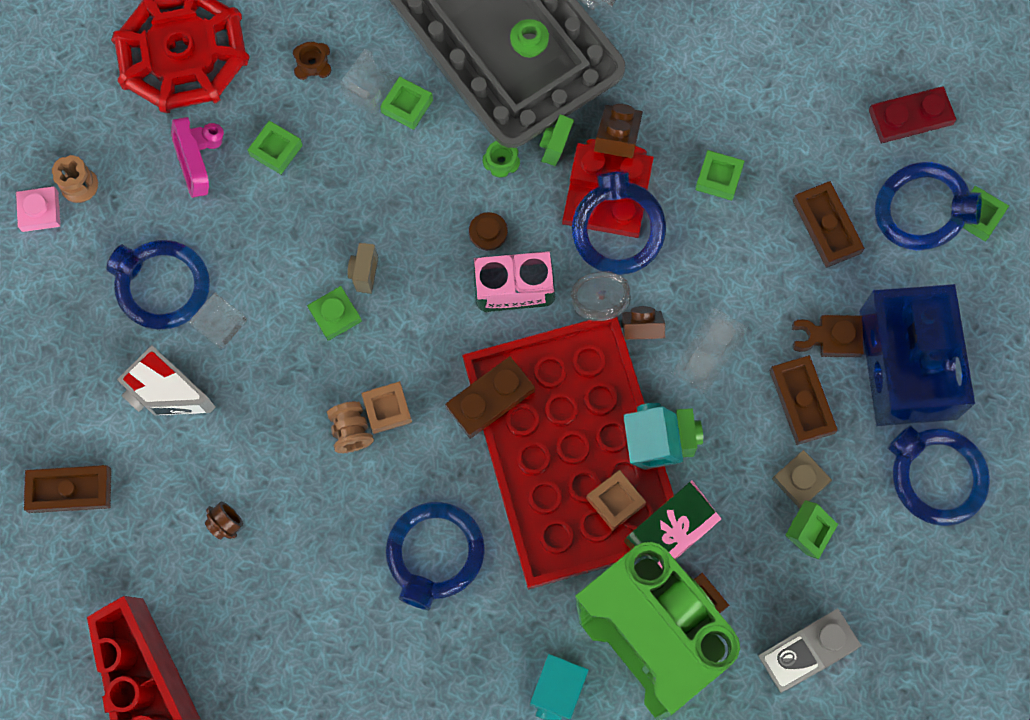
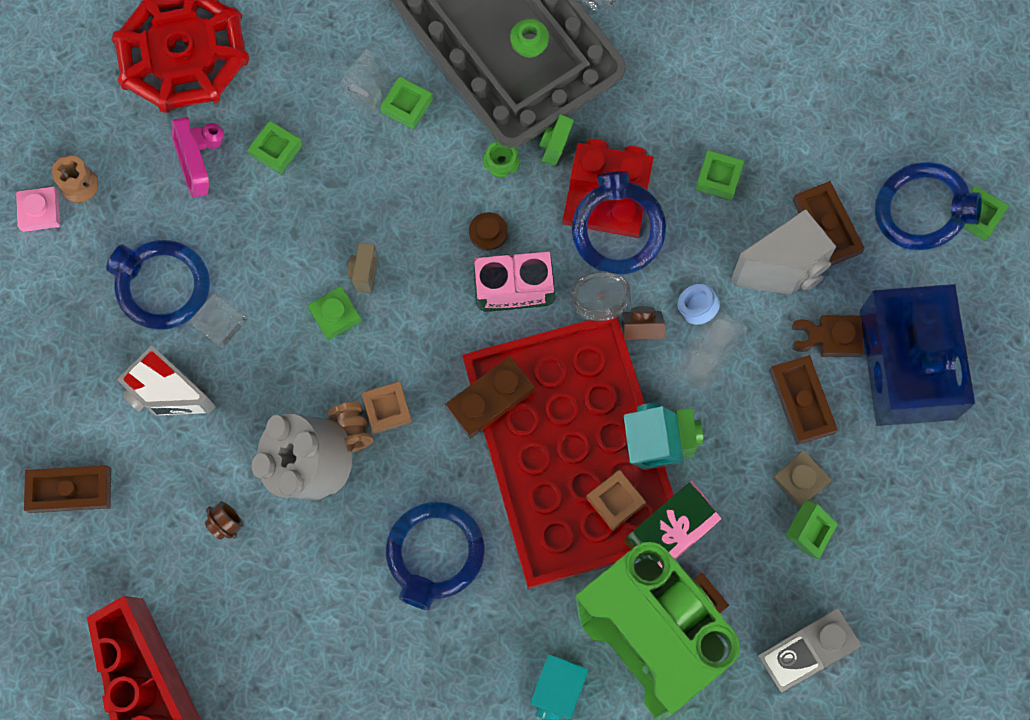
reddish brown plate [293,42,331,80] -> none
reddish brown plate [594,104,643,158] -> none
dark red plate [869,86,957,144] -> none
clear blue piece [887,425,990,526] -> none
none -> light grey brick [252,414,352,500]
none -> light blue tile [677,284,720,325]
none -> light grey slope [731,209,836,295]

